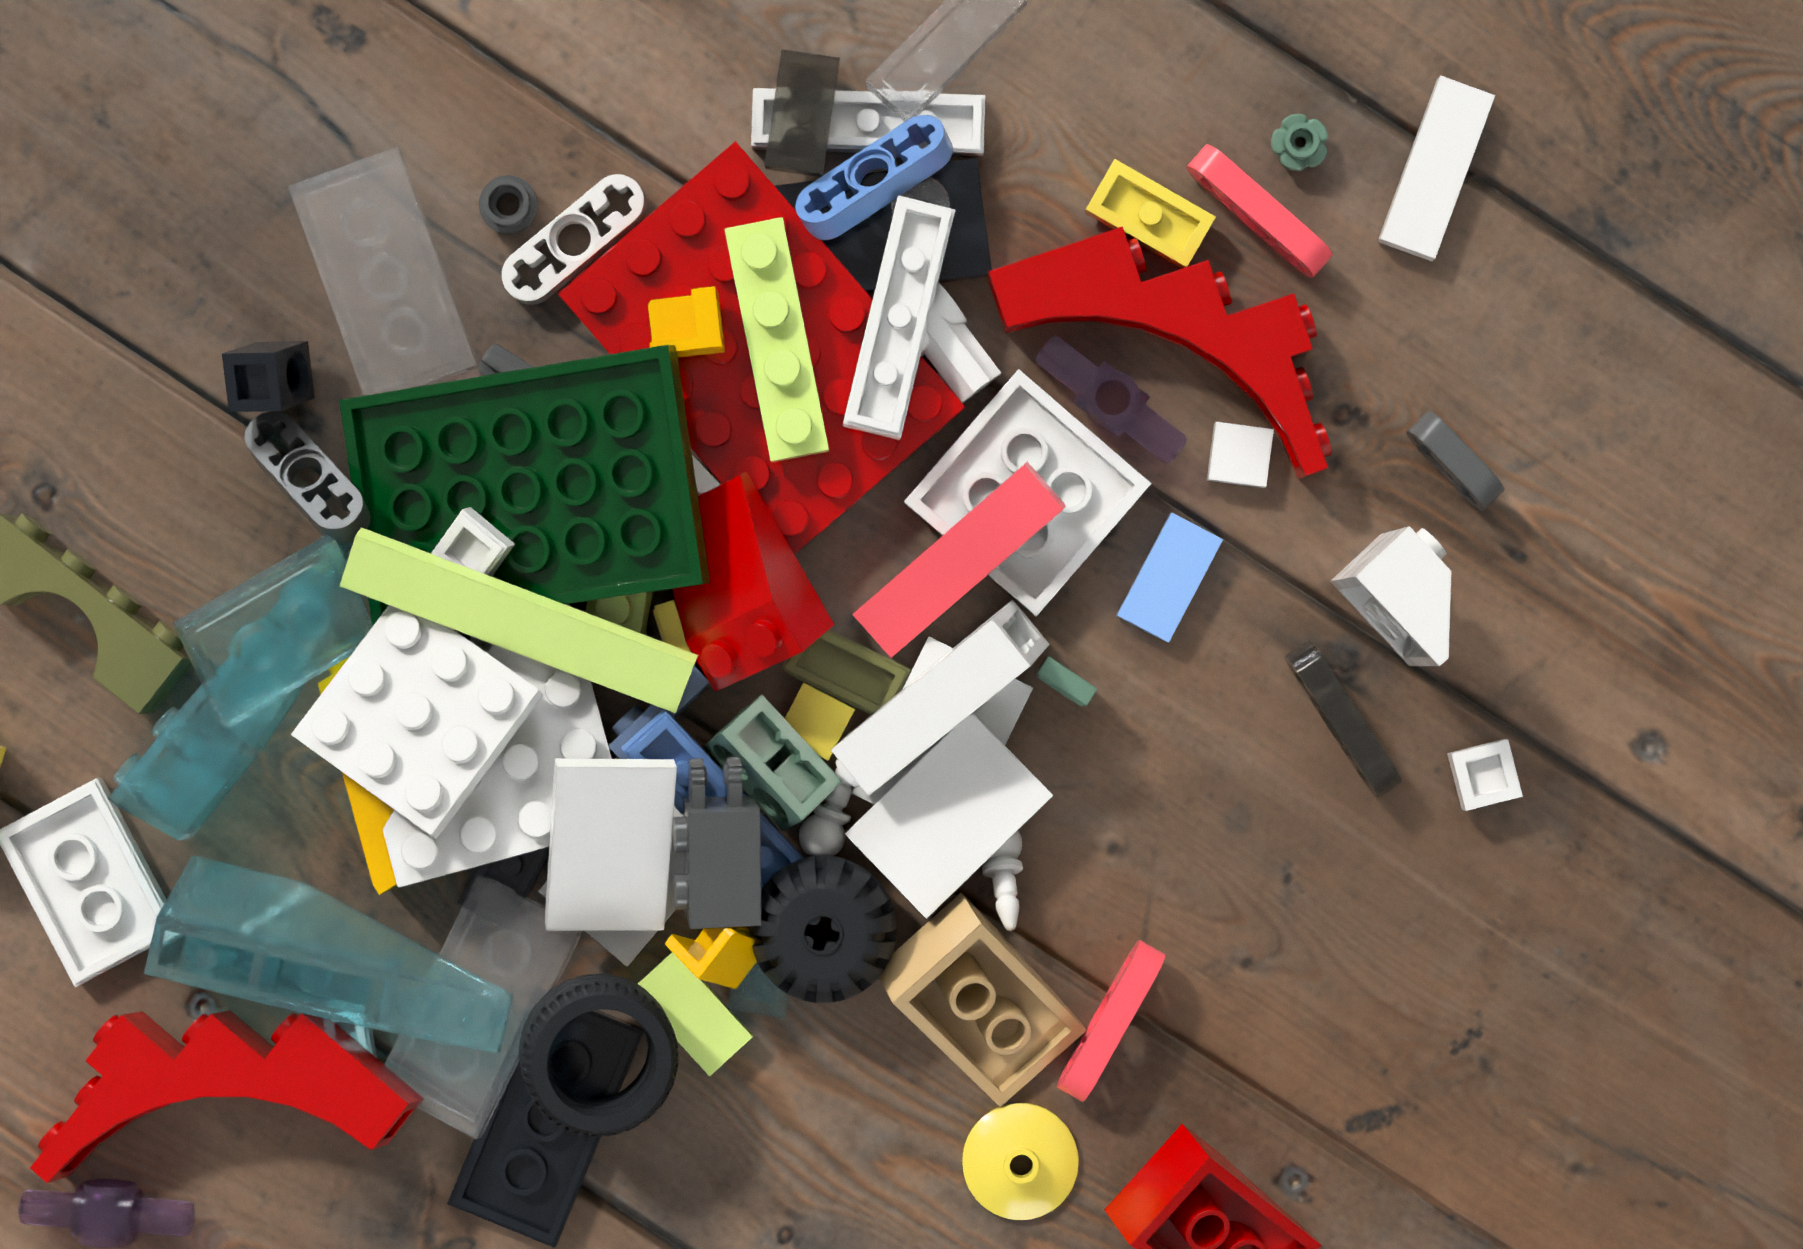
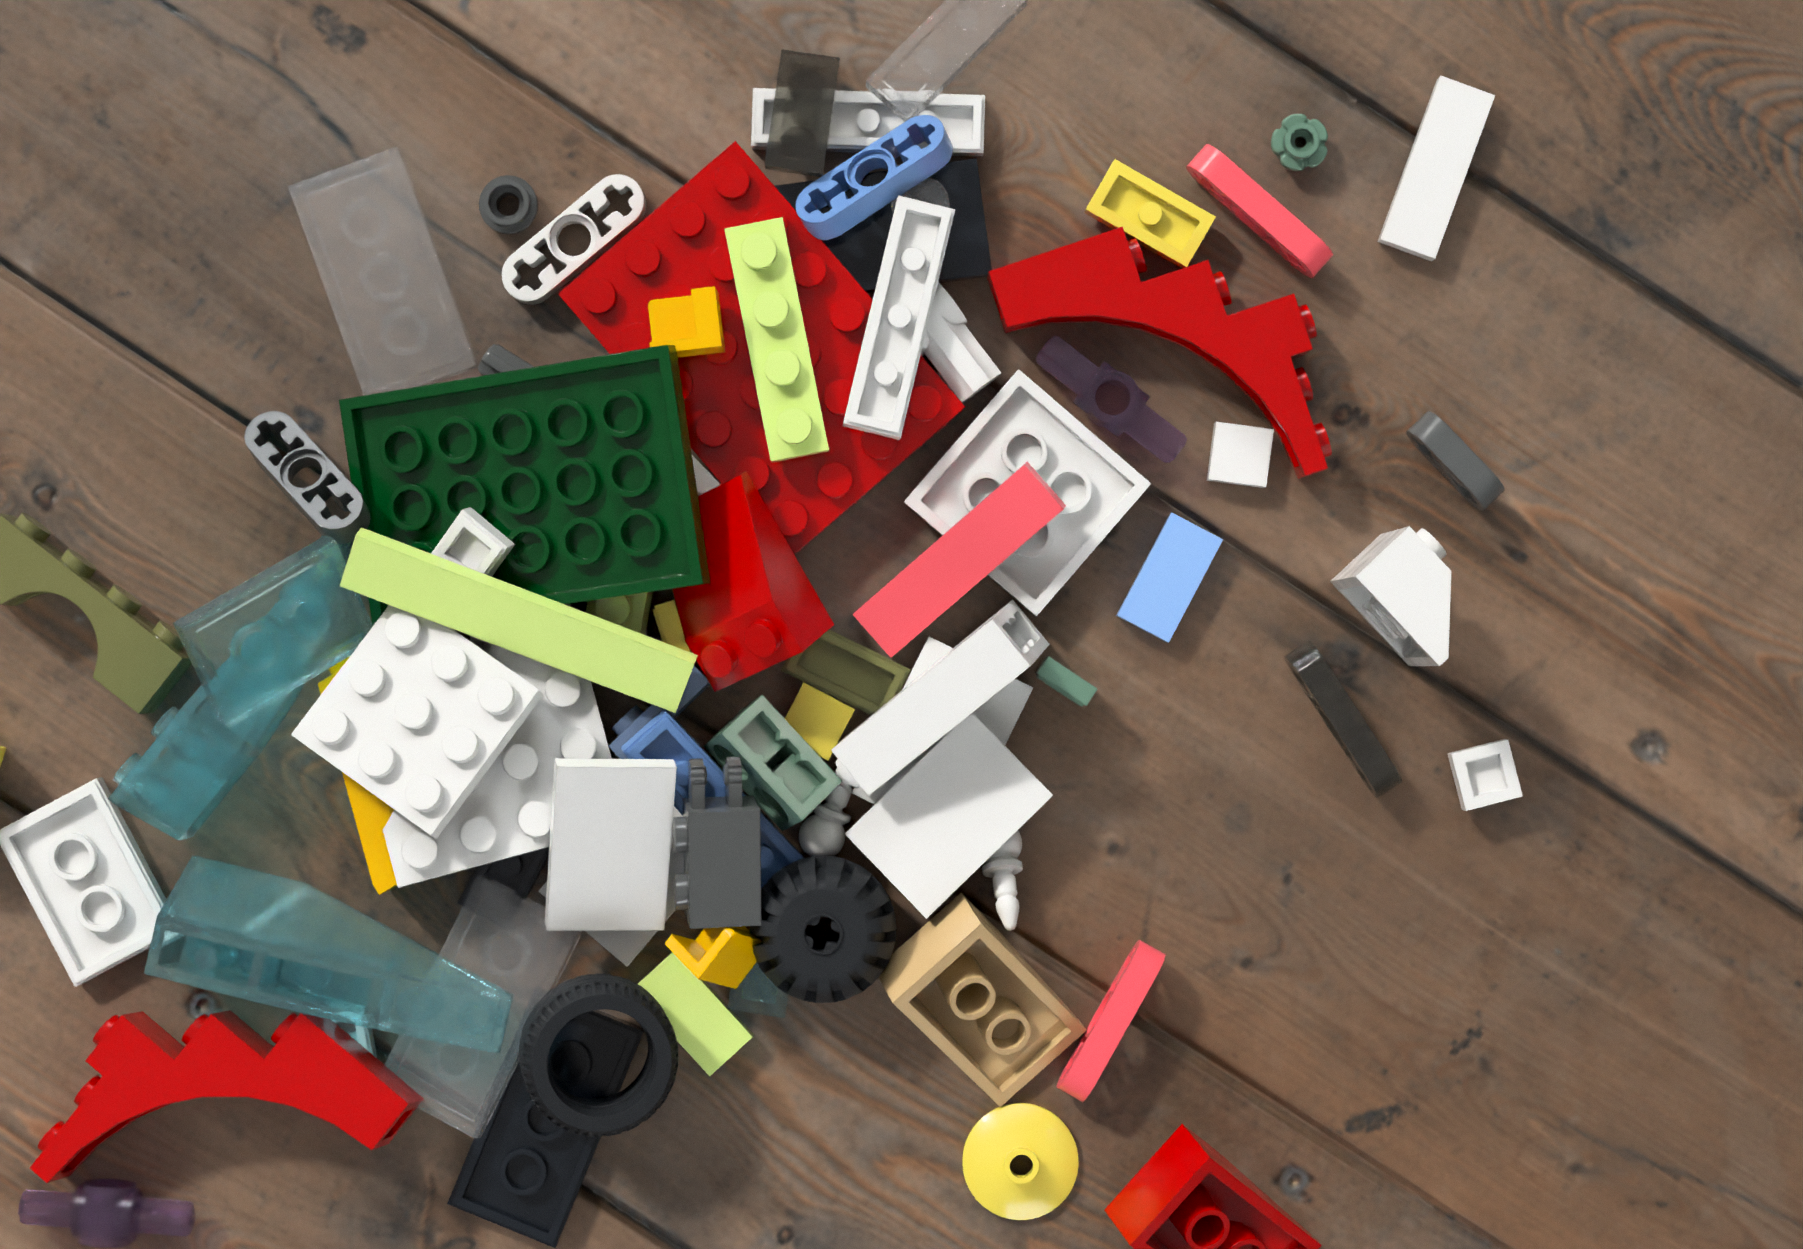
black brick [222,341,315,412] -> none

